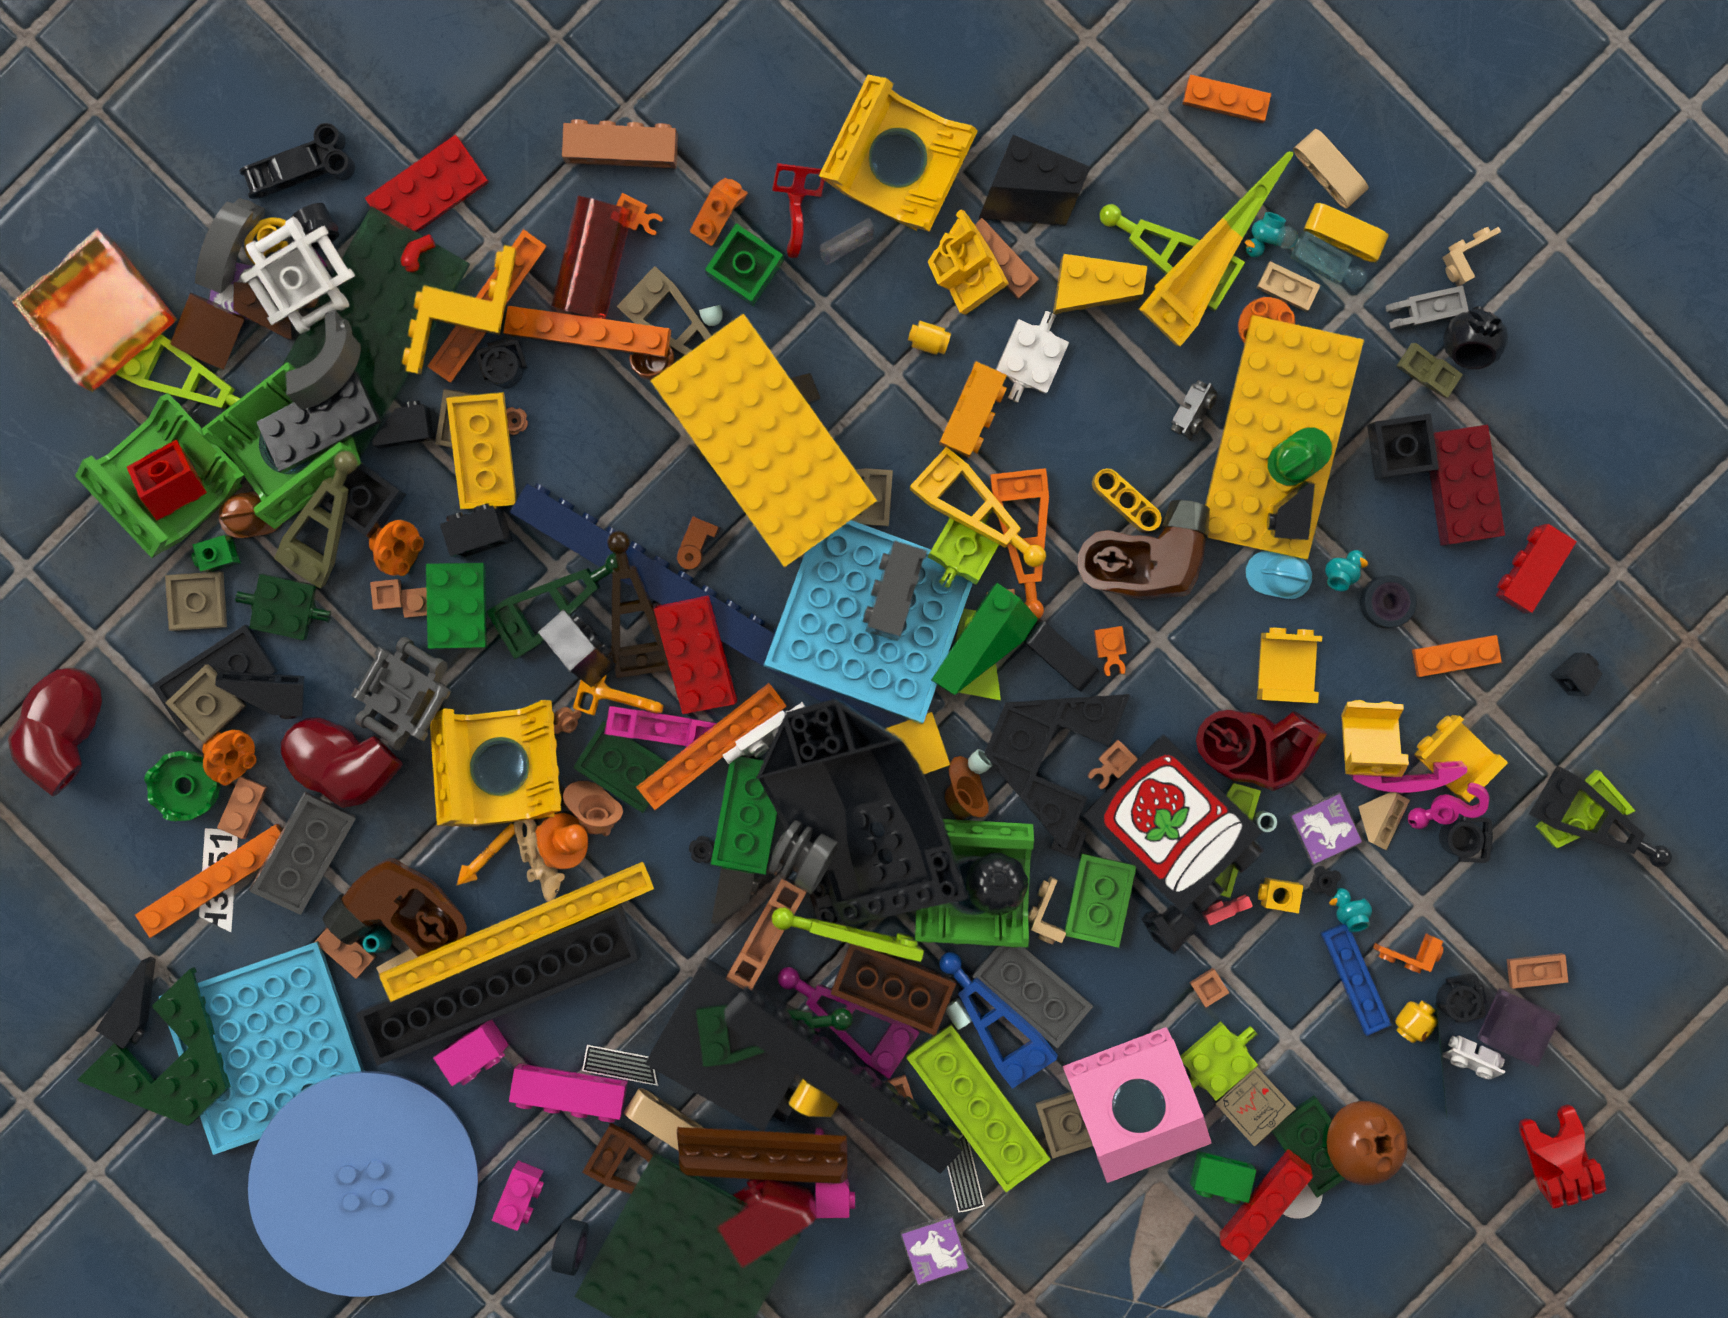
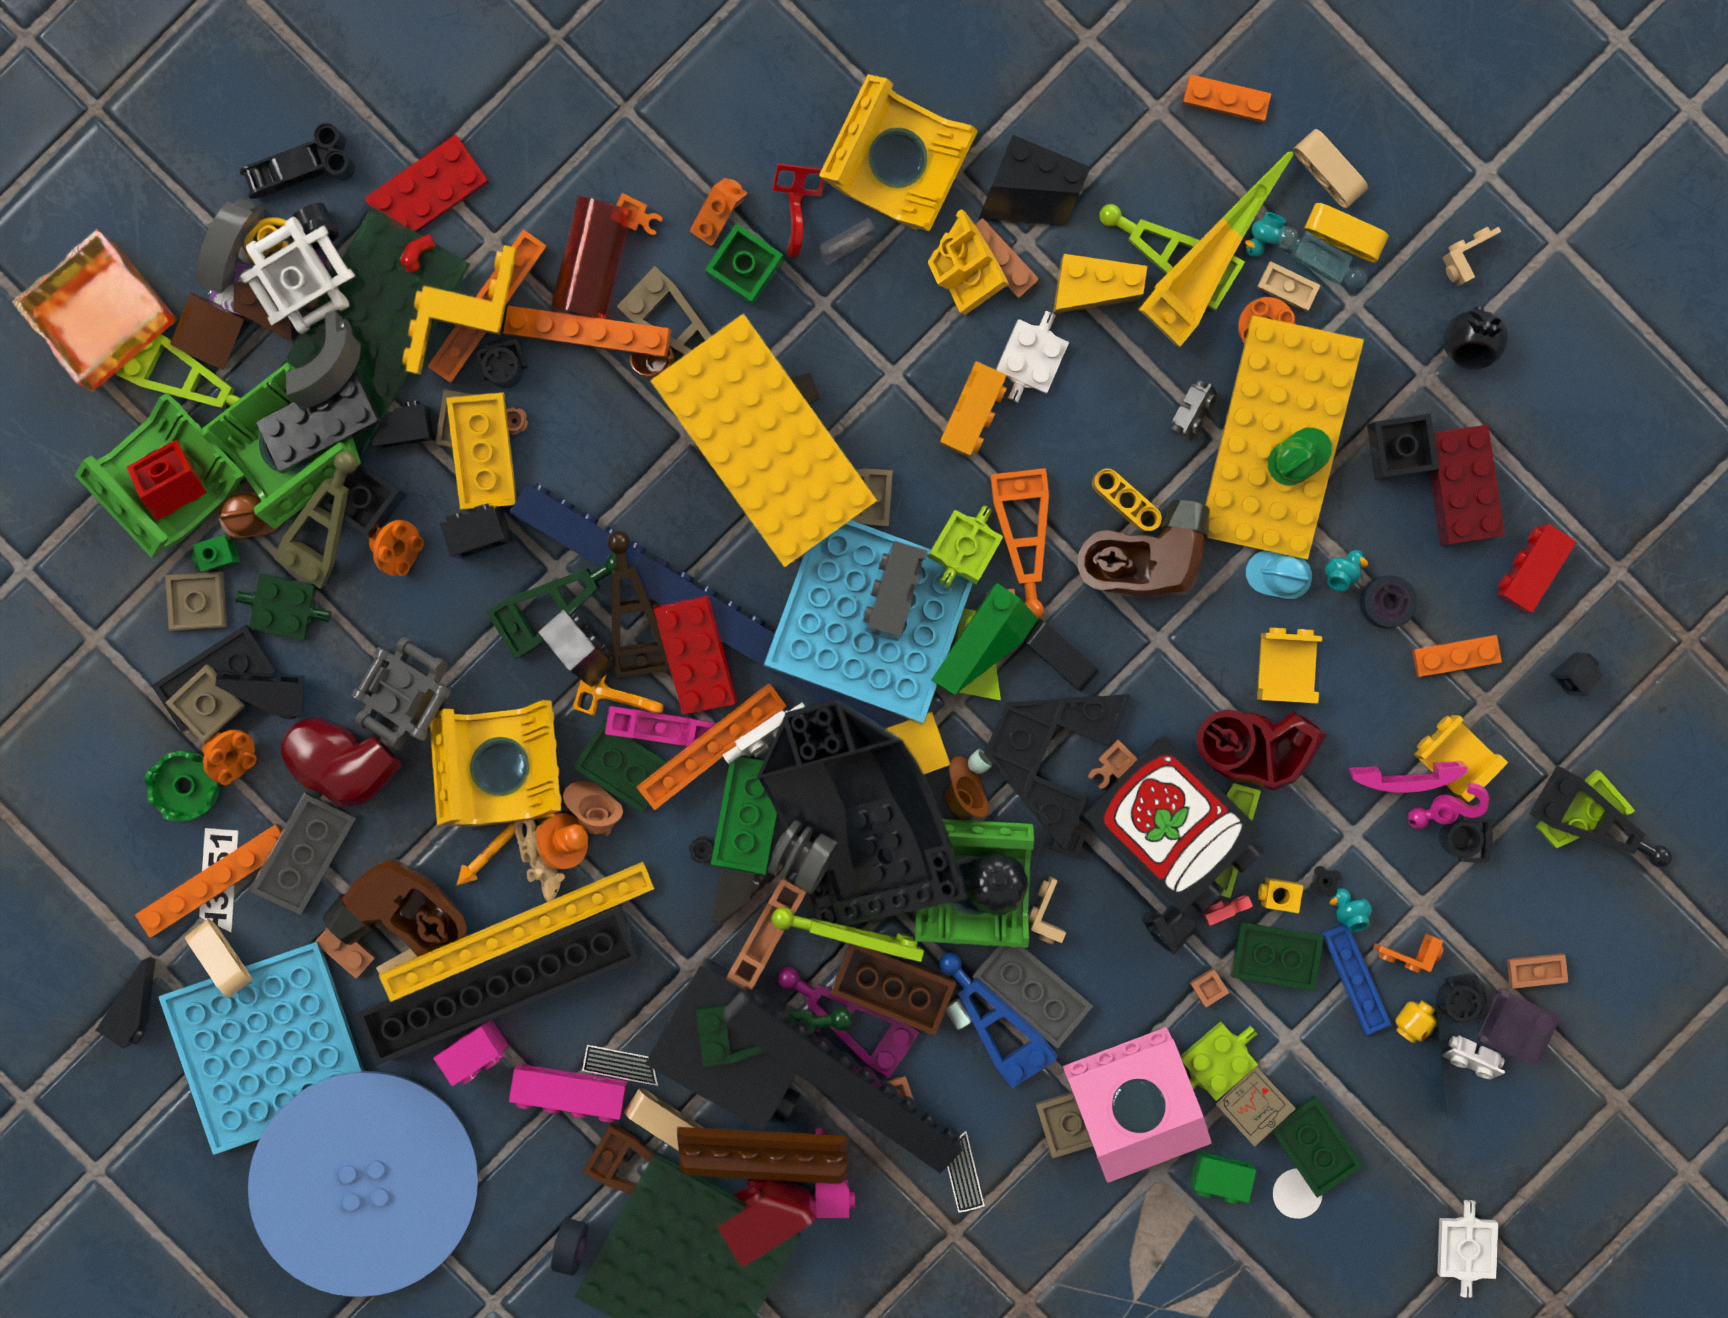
dark red piece [8,668,102,797] -> none
dark green wing [77,967,231,1126] -> none
nougat plate [217,776,268,839] -> none
teal cone [363,926,392,953] -> none
nougat plate [370,579,403,610] -> none
nougat plate [401,587,427,618] -> none
green brick [426,563,487,649] -> none
dark pink brick [492,1161,544,1231] -> none
nougat plate [553,707,582,734] -> none
nougat brick [562,119,678,168] -> none
dark orange leg [677,516,720,570] -> none
light aqua hinge [699,305,723,326] -> none
yellow beam [788,1079,839,1117] -> none
tile [900,1213,970,1286] -> none
lime plate [906,1023,1051,1192] -> none
yellow brick [908,320,951,355] -> none
yellow plate [910,447,1046,567] -> none
bright green plate [1064,853,1136,948] -> none
orange plate [1094,626,1126,676] -> none
red brick [1220,1149,1313,1262] -> none
light aqua hinge [1253,811,1277,832] -> none
black slope [1267,481,1315,540] -> none
tile [1288,791,1364,866] -> none
dark orange piece [1327,1101,1408,1186] -> none
yellow panel [1341,700,1409,777] -> none
tan slope [1358,792,1410,850] -> none
light grey hinge [1386,286,1469,329] -> none
olive slope [1396,343,1463,398] -> none
red piece [1518,1104,1606,1209] -> none
none -> beam [185,919,253,999]
none -> dark green plate [1231,921,1324,991]
none -> white plate [1437,1200,1498,1298]

